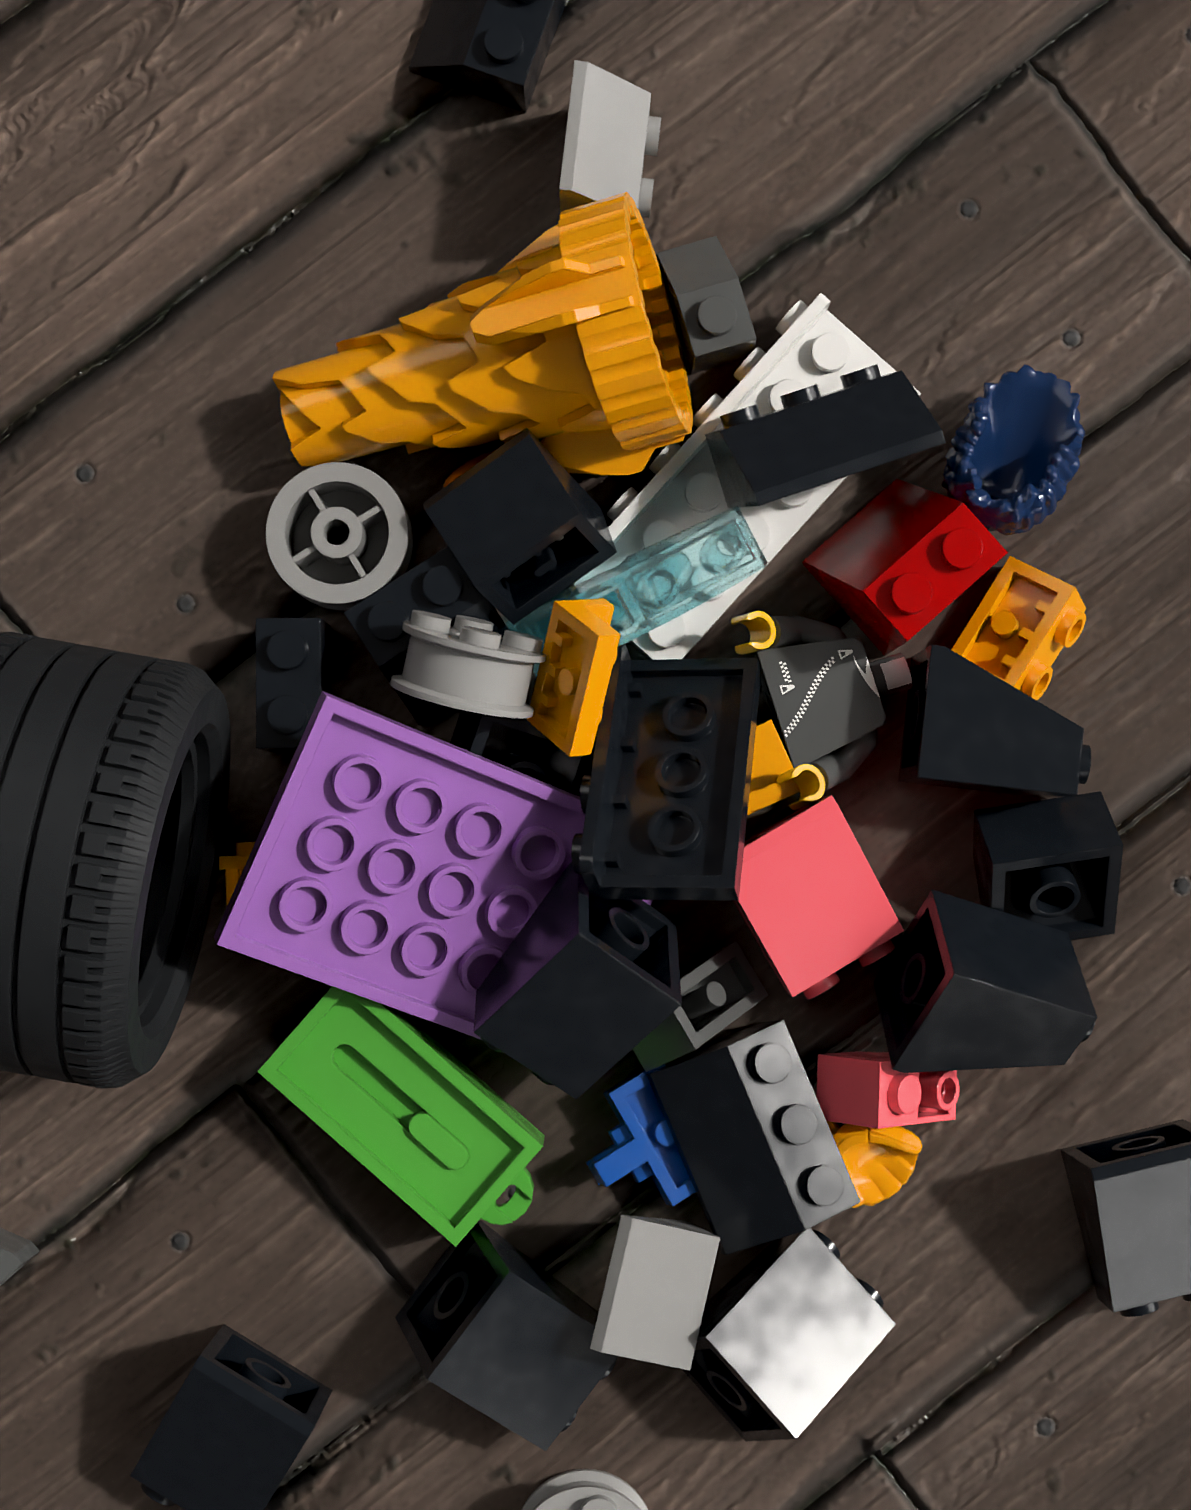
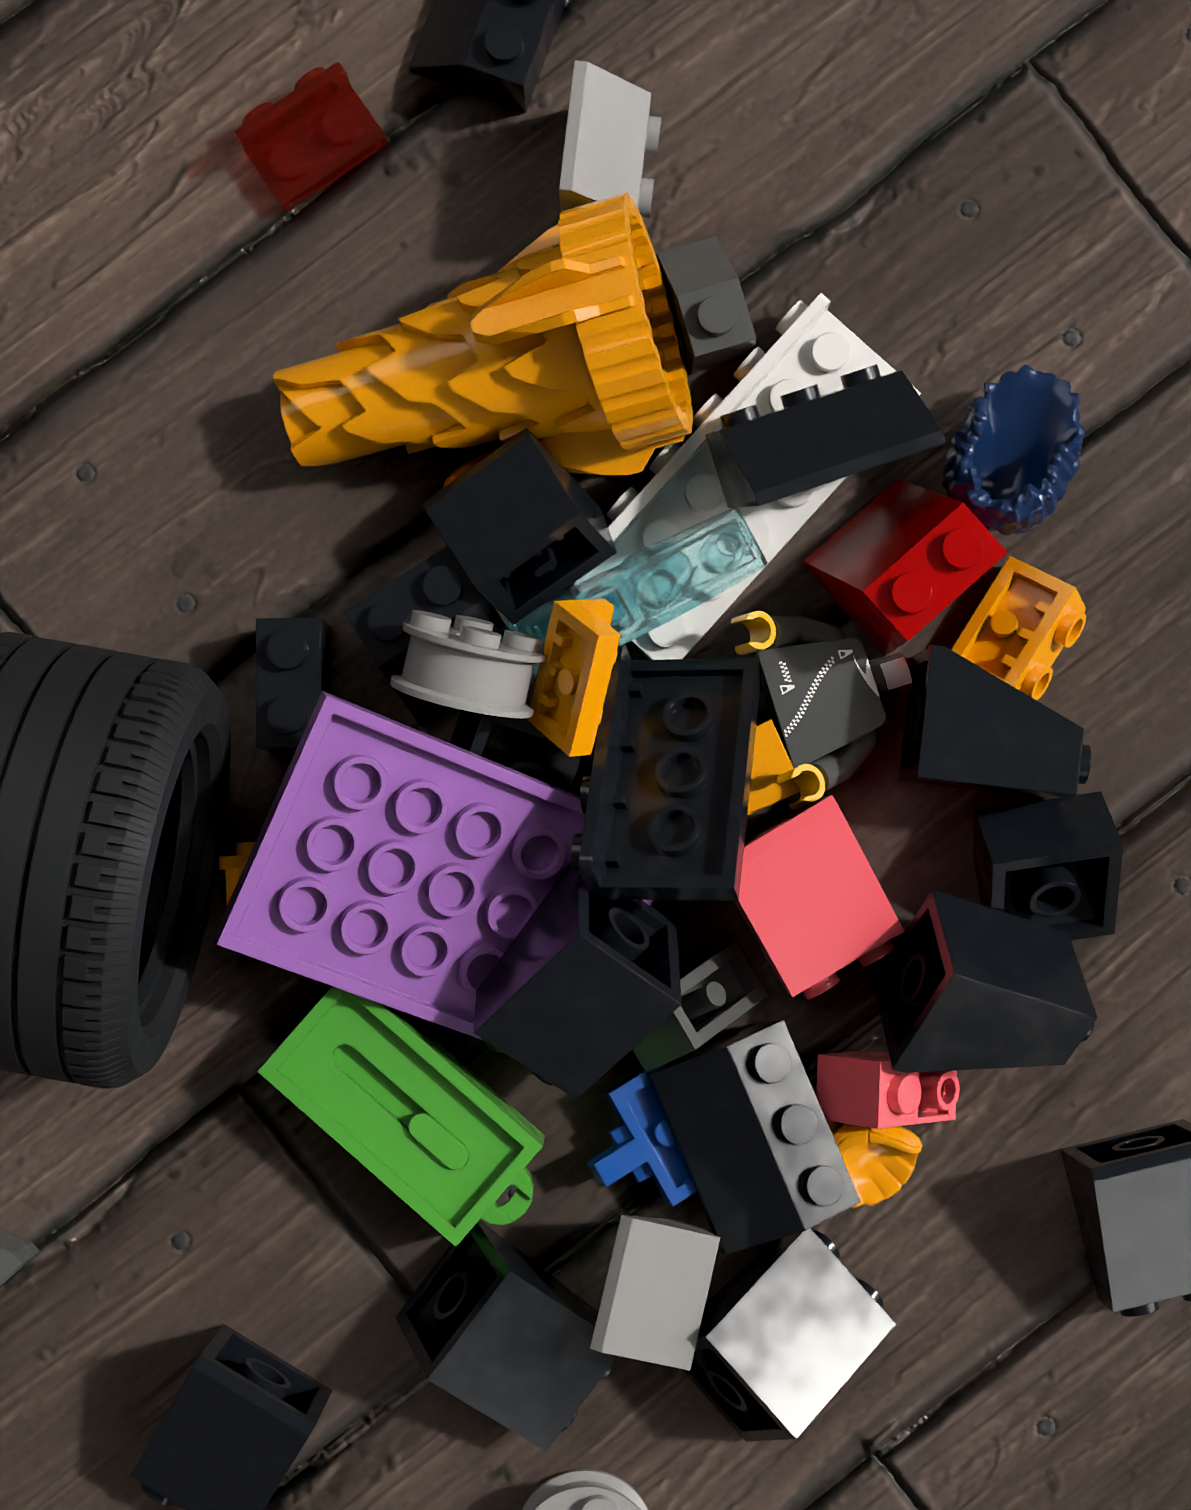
light grey wheel [266,462,413,611] -> none
none -> clear red bracket [234,62,388,213]

